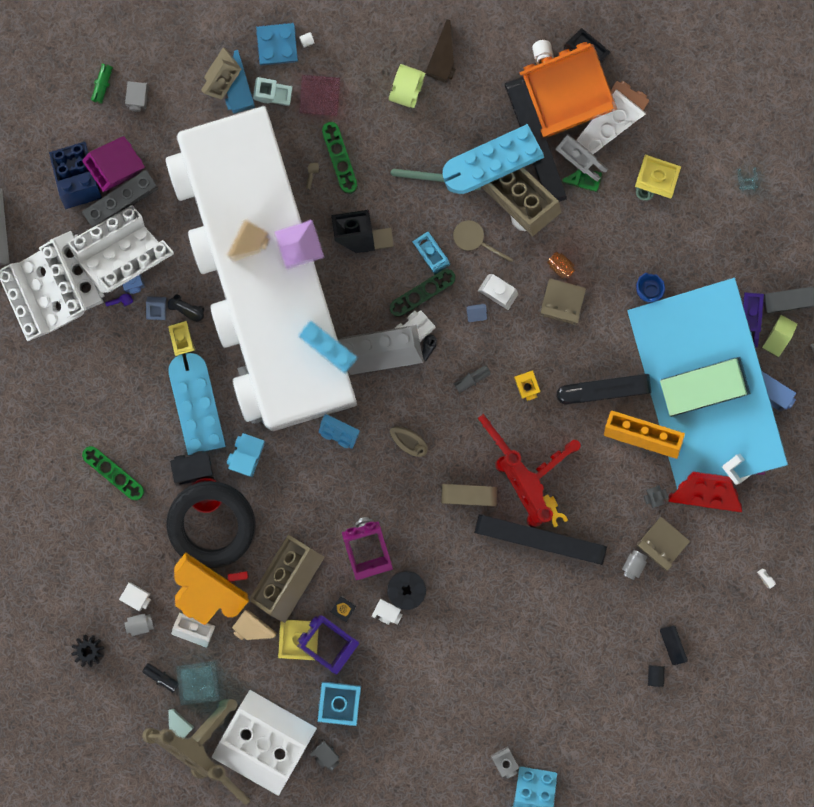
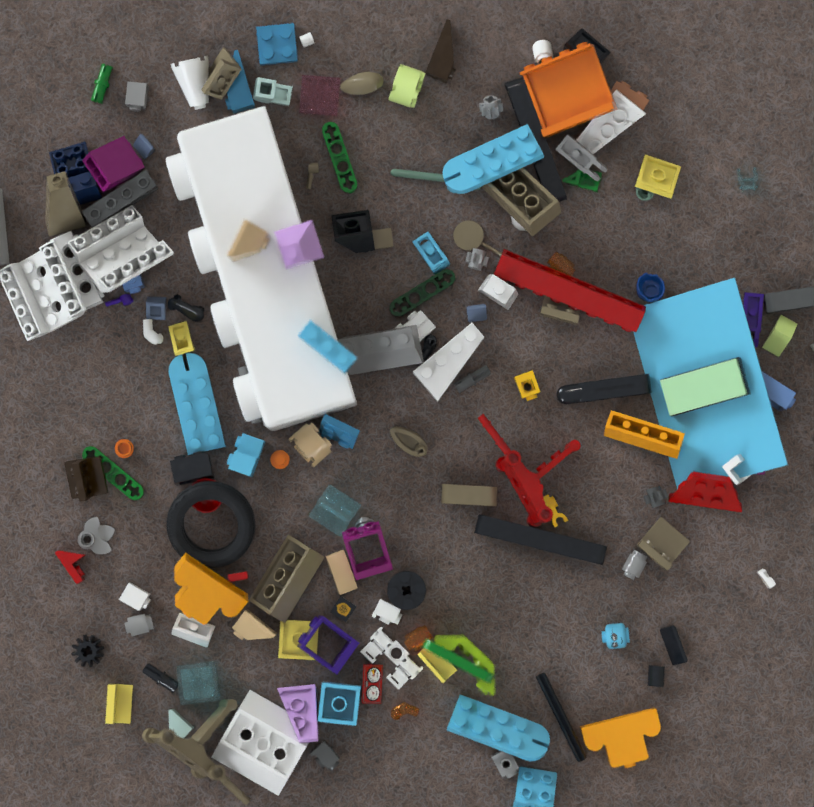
none -> dark tan slope [45,171,86,237]
none -> red slope [55,550,86,584]
none -> dark brown bracket [64,456,108,502]
none -> light grey plate [78,517,115,555]
none -> light yellow panel [105,684,133,724]
none -> orange plate [115,439,134,458]
none -> sand blue slope [133,134,155,159]
none -> white arm [143,319,163,345]
none -> white cone [171,56,209,110]
none -> orange plate [270,450,290,469]
none -> lavender wing [277,684,319,743]
none -> tan brick [289,423,332,467]
none -> clear light blue bracket [309,485,361,536]
none -> tan slope [325,550,358,595]
none -> dark tan arm [340,72,384,95]
none -> white piece [360,627,423,690]
none -> slope [362,664,383,704]
none -> clear orange arm [391,702,420,720]
none -> clear orange brick [403,625,433,652]
none -> white wedge [413,323,484,402]
none -> light yellow panel [417,648,457,683]
none -> green beam [422,639,495,684]
none -> lime slope [434,634,495,696]
none -> medium azure plate [447,694,550,761]
none -> light grey gear [465,248,489,271]
none -> light grey gear [479,95,503,119]
none -> red brick [494,249,646,332]
none -> black axle [536,673,587,762]
none -> light orange brick [580,707,661,768]
none -> medium azure head [601,623,630,649]

